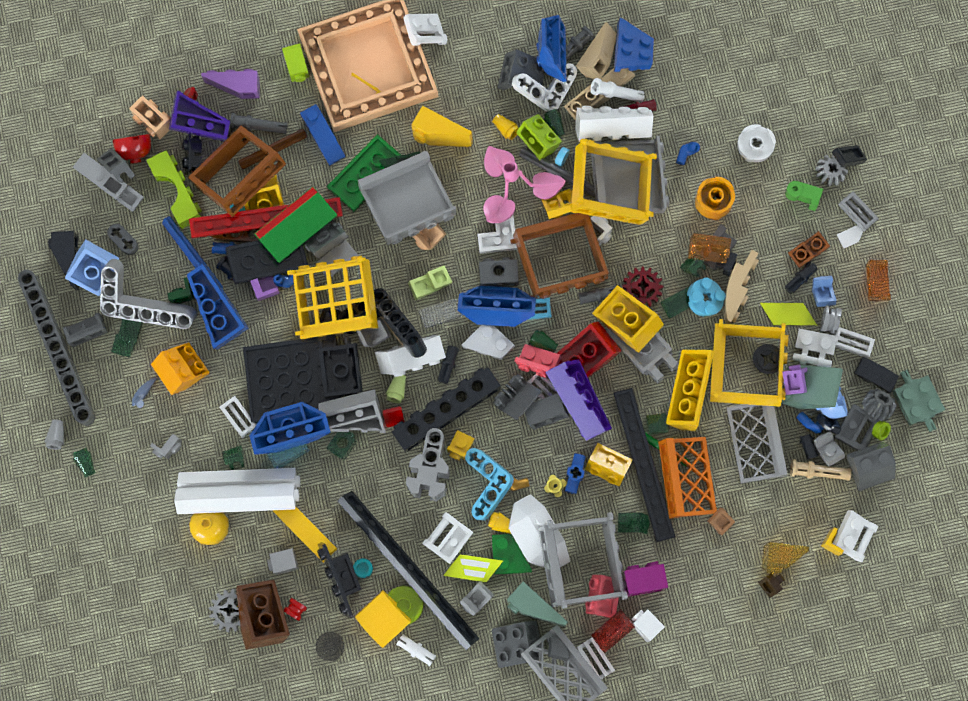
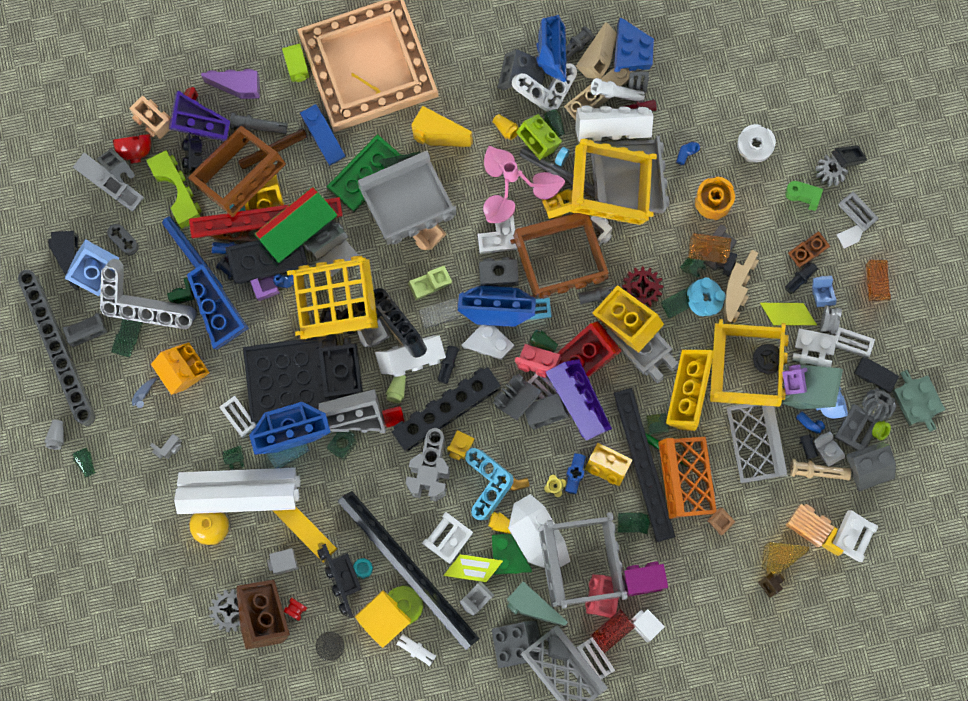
white plate [403,14,447,46] -> none
black tile [816,414,842,434] -> none
none -> dark grey tile [627,71,649,93]
none -> light nougat brick [786,504,834,547]

